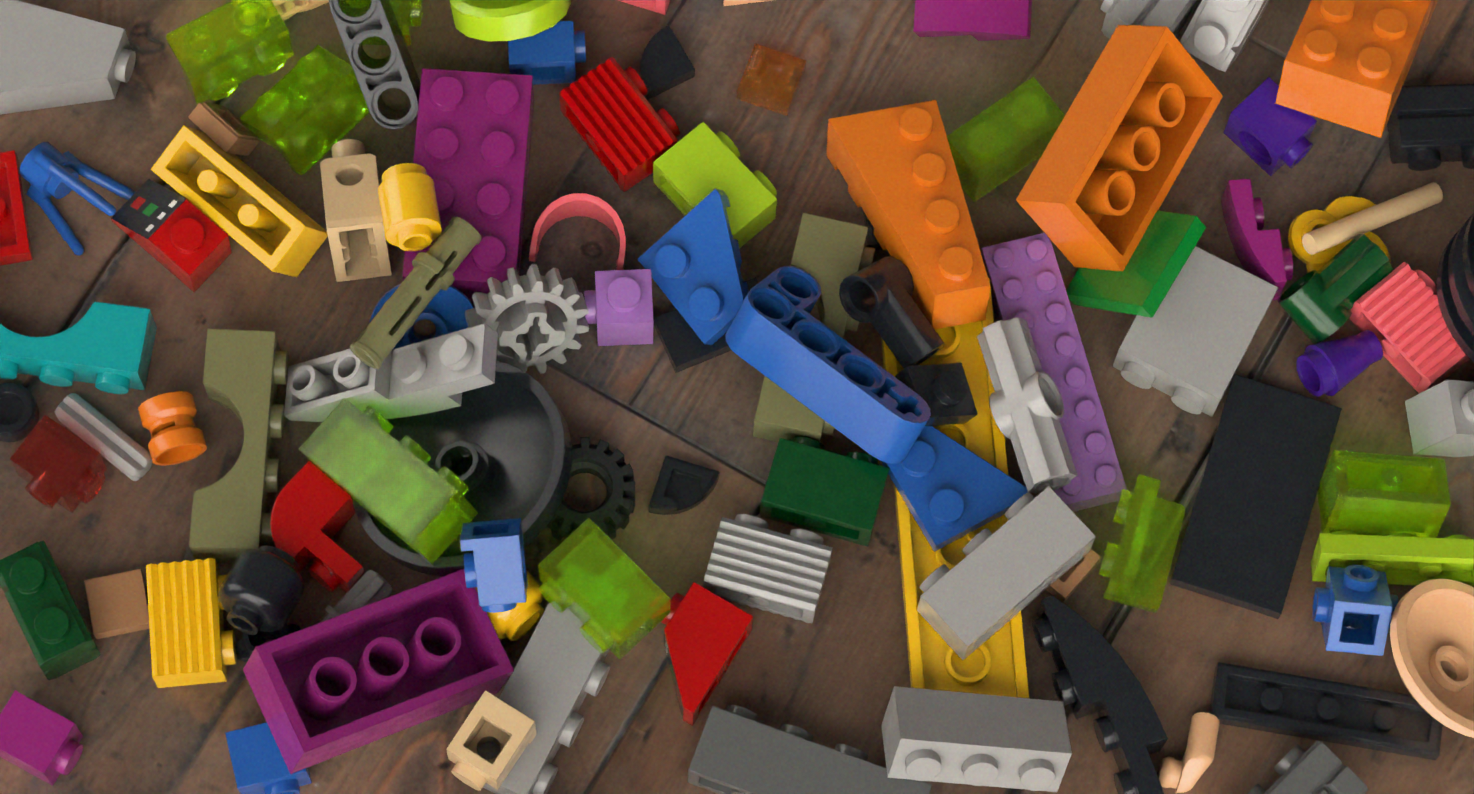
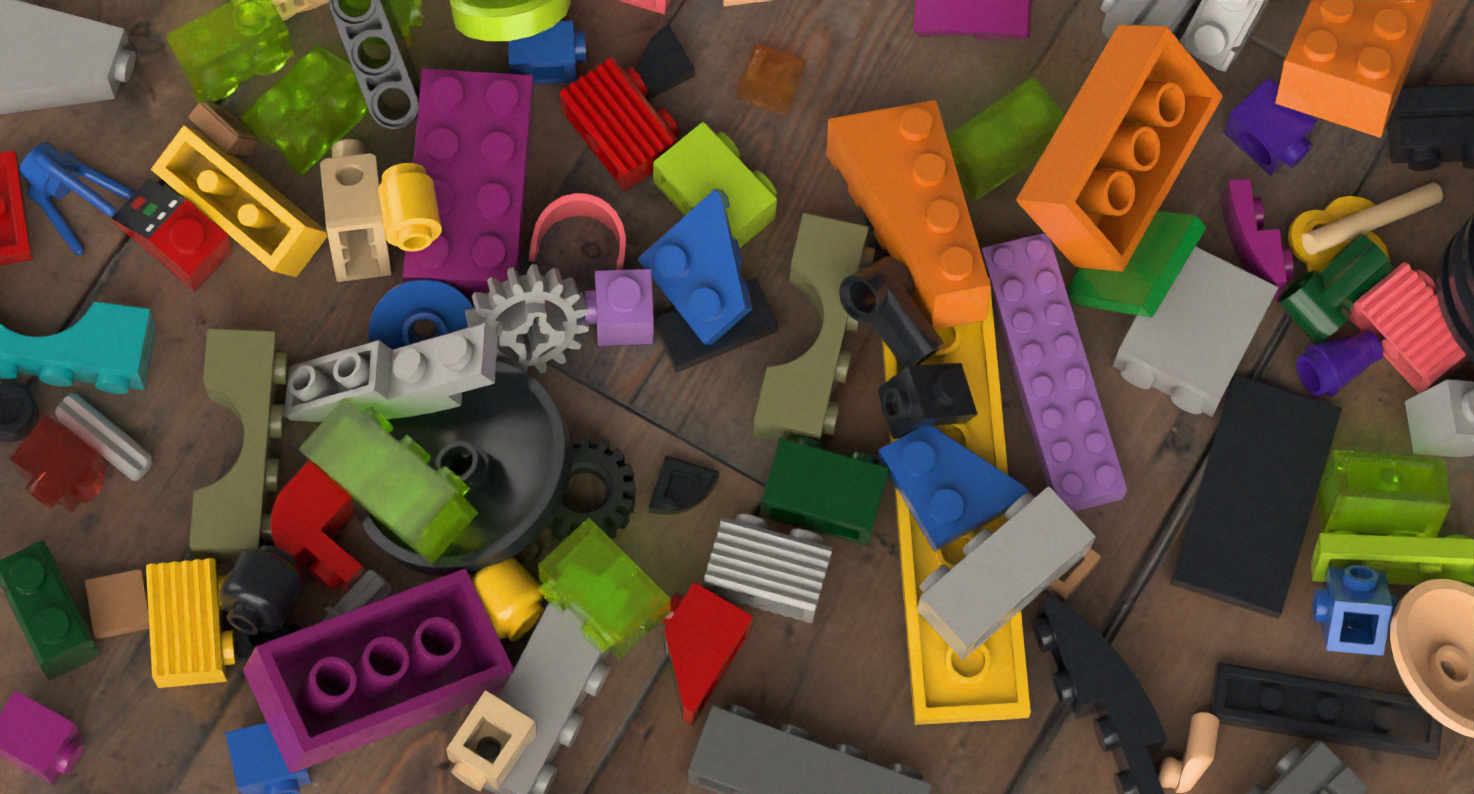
orange wheel [138,391,207,466] -> none
olive pin [350,217,482,369] -> none
brick [460,518,528,613] -> none
blue beam [726,266,931,464] -> none
light grey brick [881,686,1072,792] -> none
light grey piece [977,317,1078,494] -> none
clear neon green bracket [1098,474,1185,613] -> none

